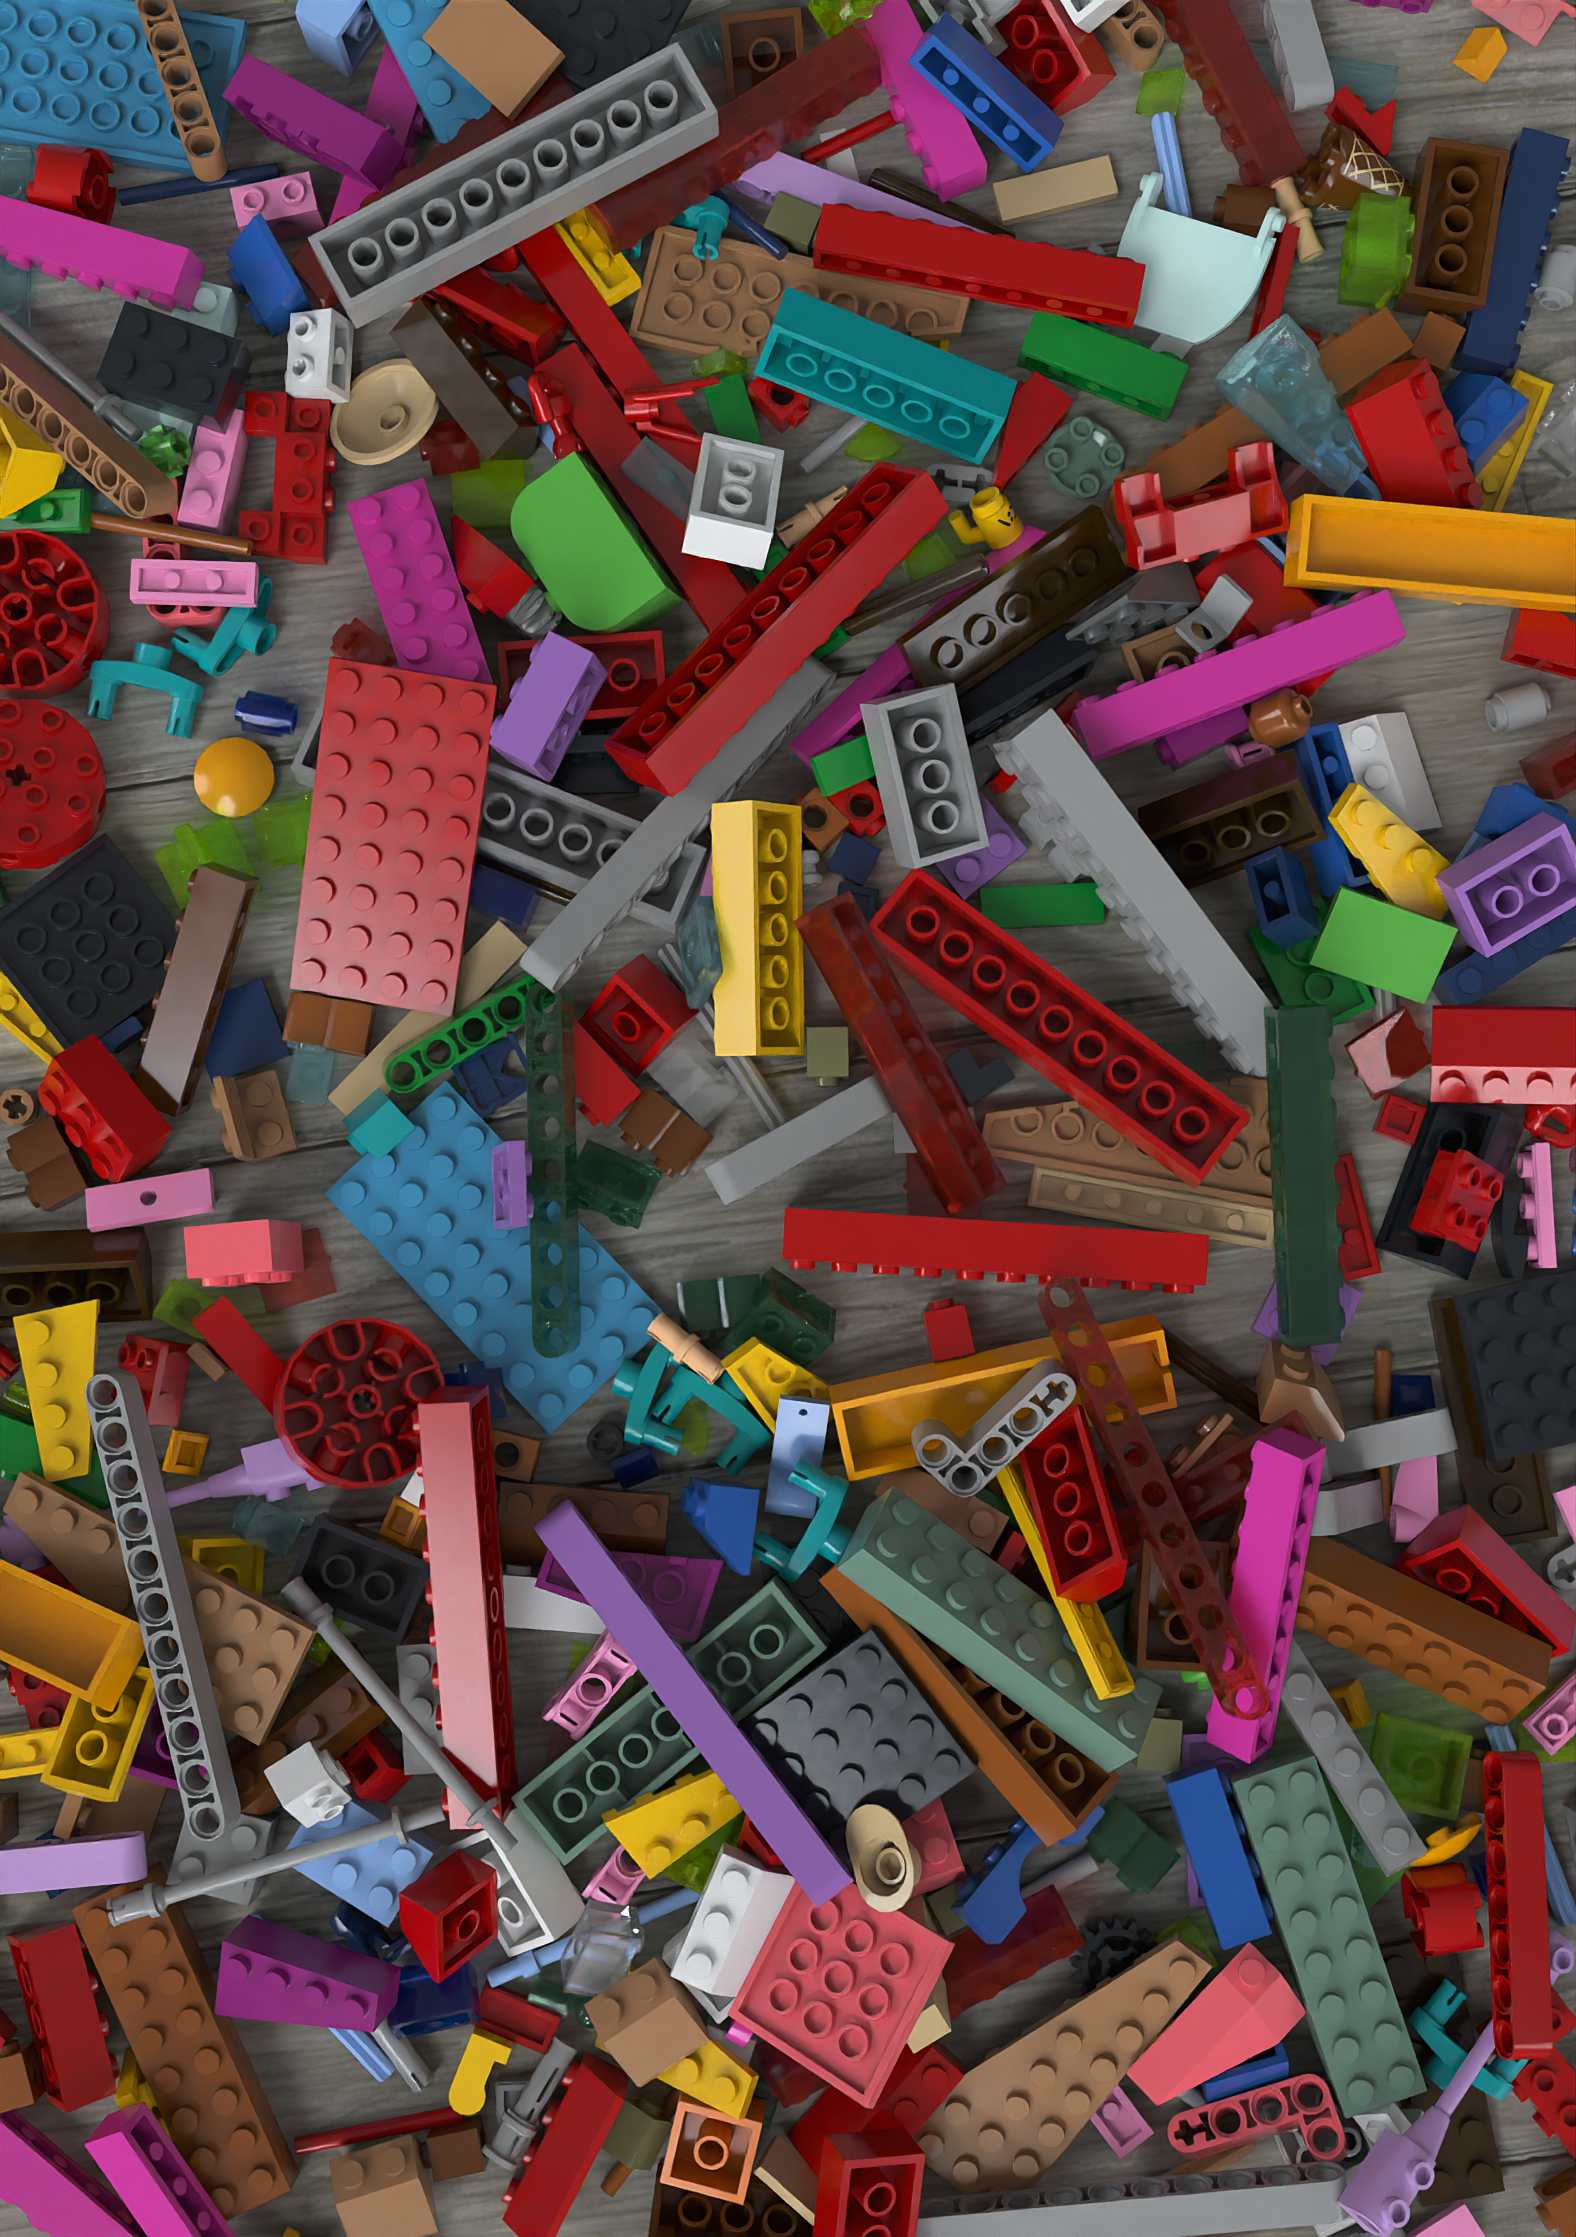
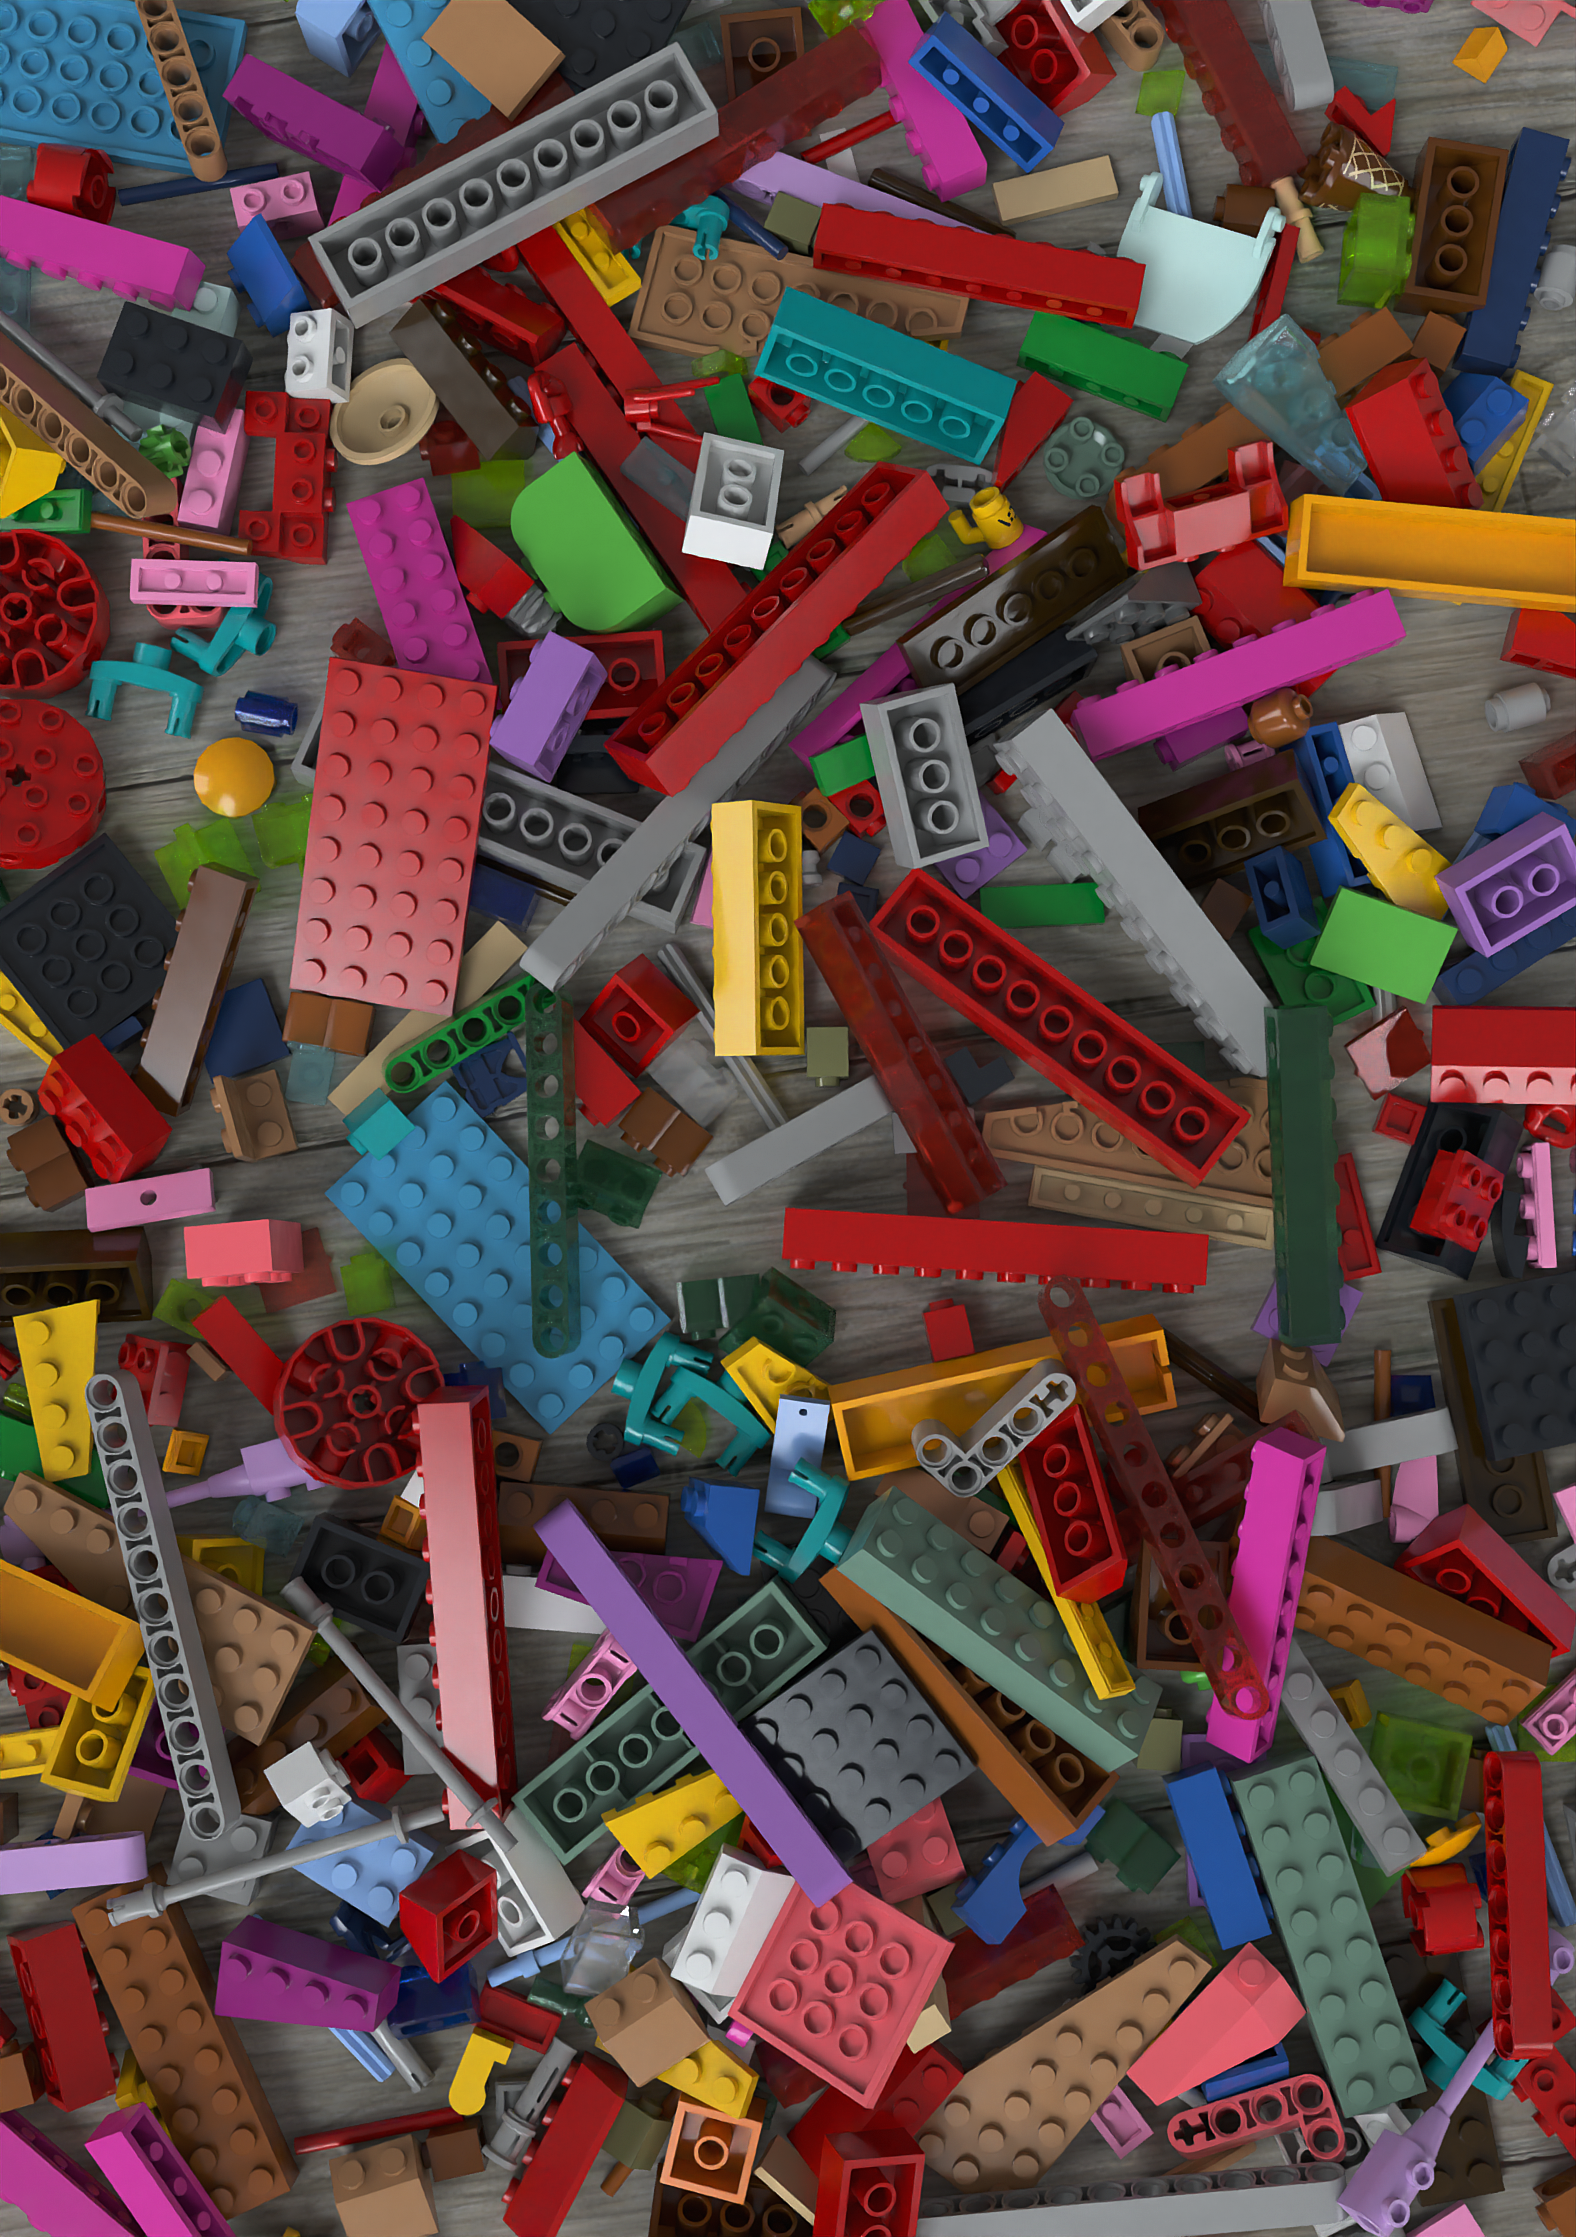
medium lavender plate [491,1140,534,1230] -> none
light nougat pin [646,1312,725,1385] -> none
clear light blue tile [677,896,723,1009] -> none
tan piece [845,1804,922,1912] -> none
light grey bracket [1174,574,1253,654] -> none
none -> clear neon green brick [340,1252,397,1316]
none -> reddish brown brick [1199,878,1253,942]

